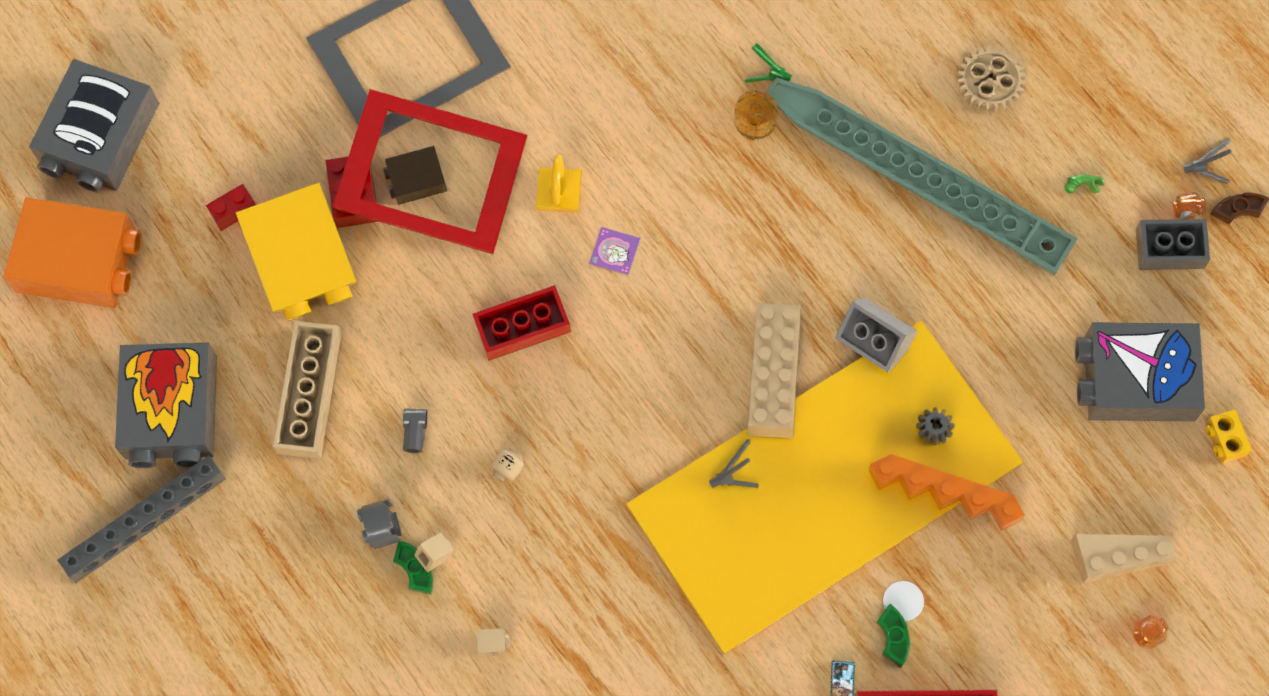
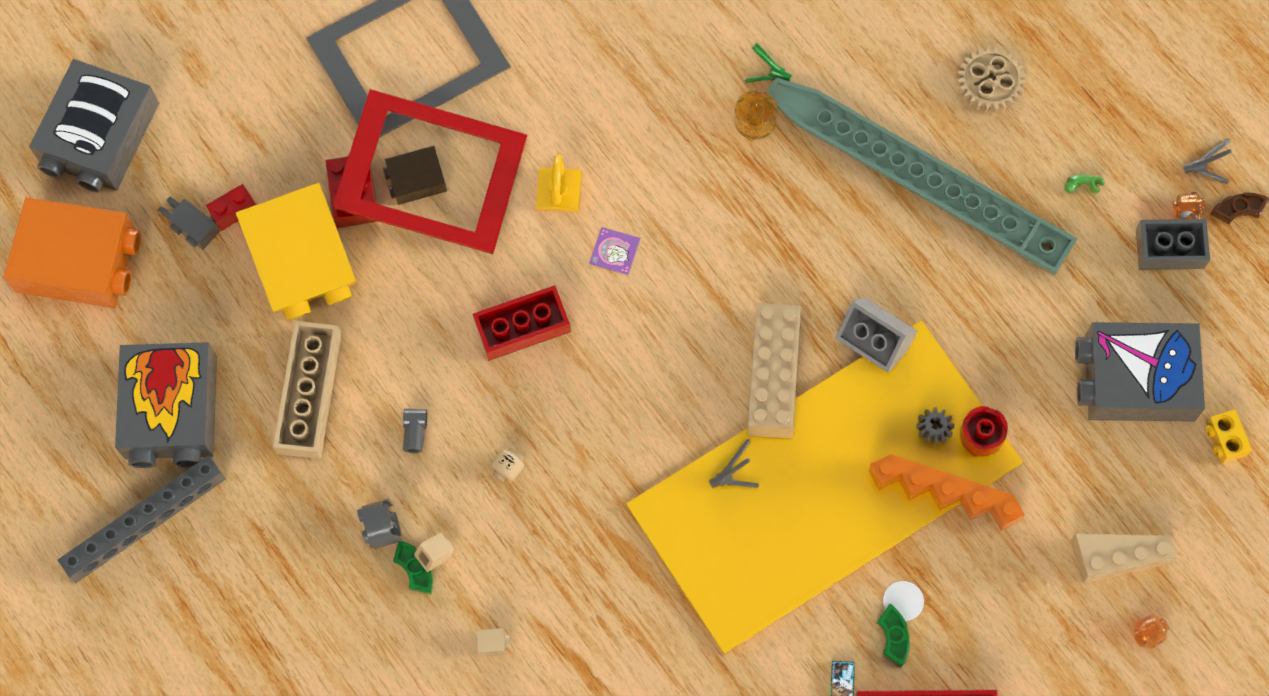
none -> dark grey hinge [158,197,220,250]
none -> red brick [960,406,1008,457]

